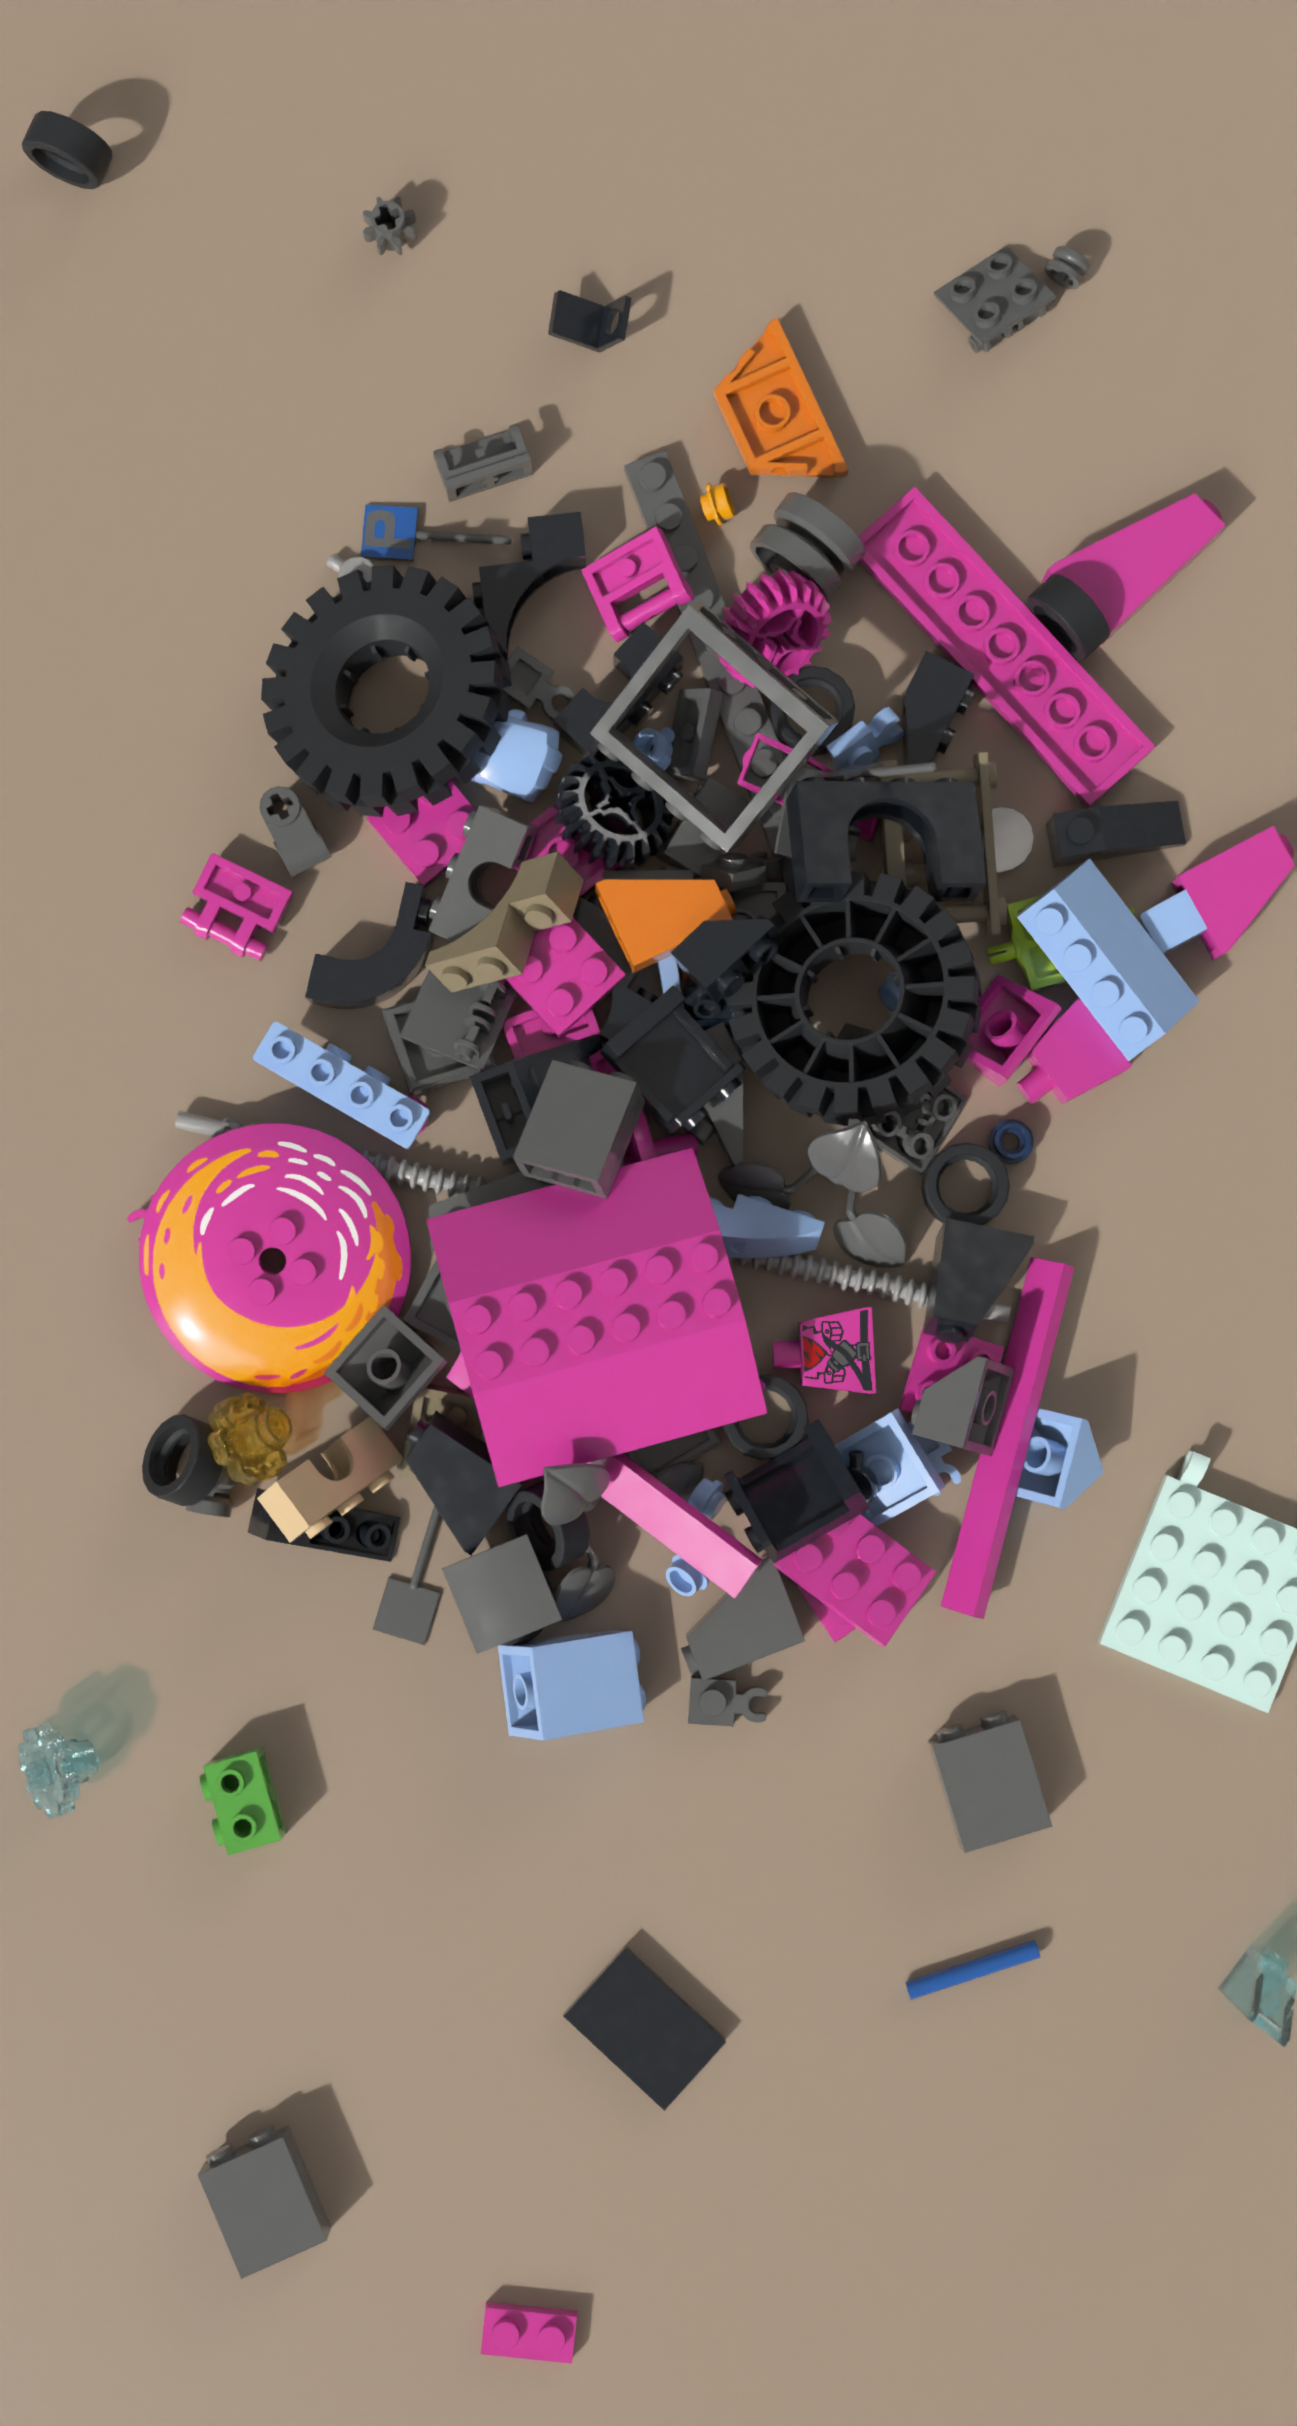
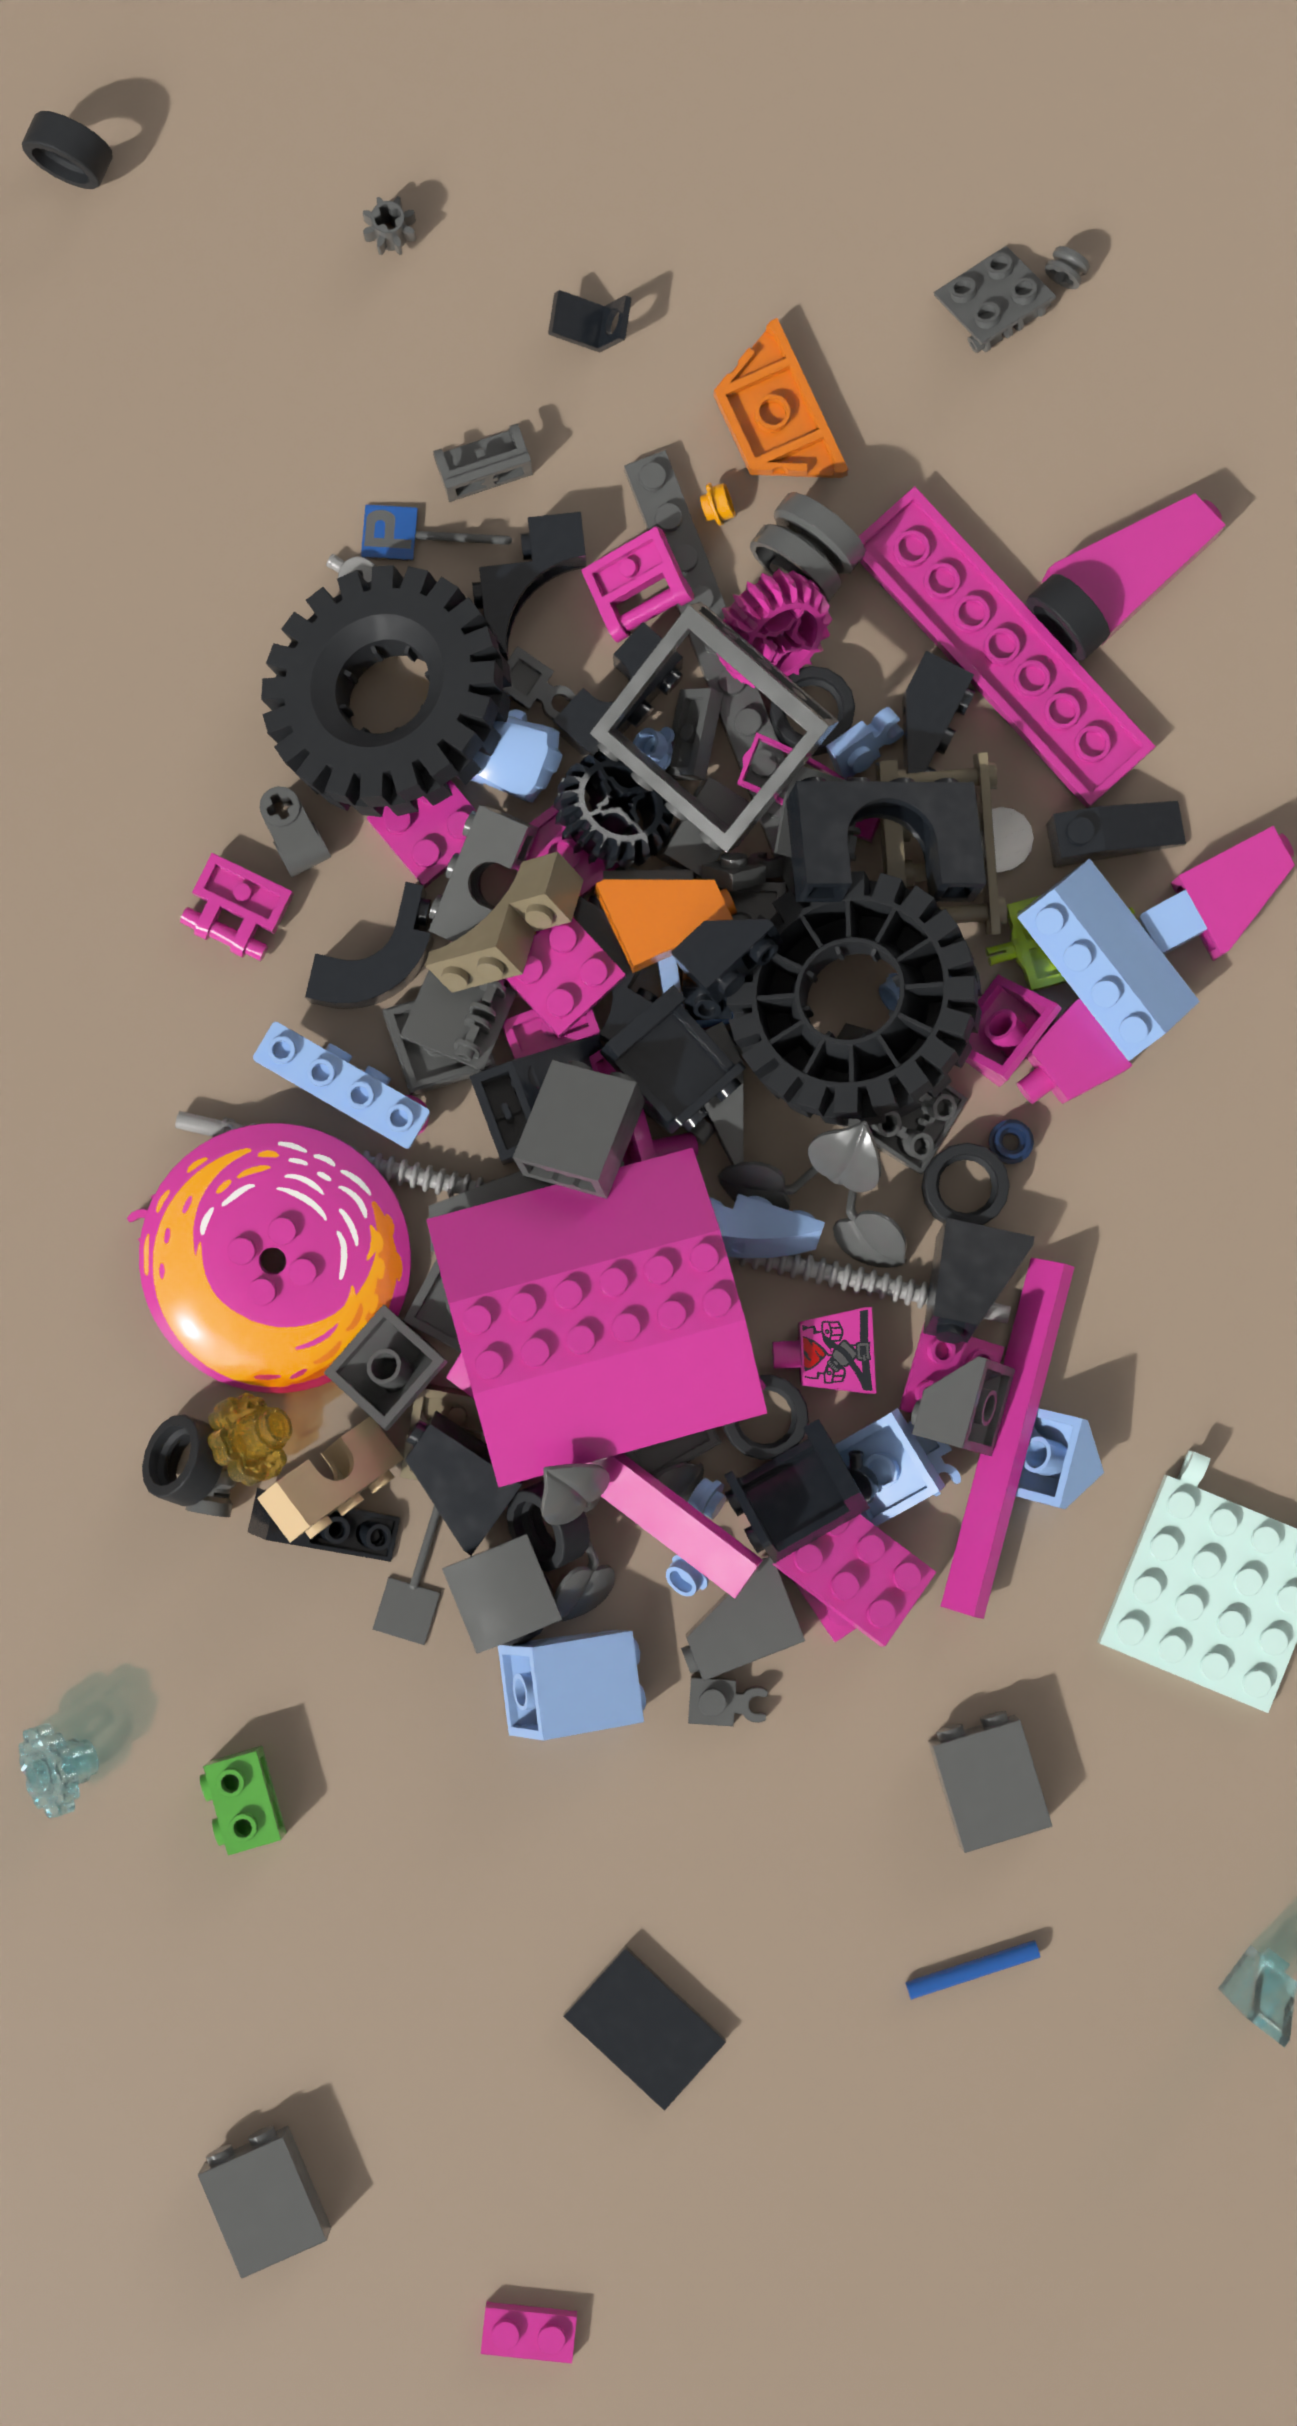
dark grey piece [814,762,937,781] -> none

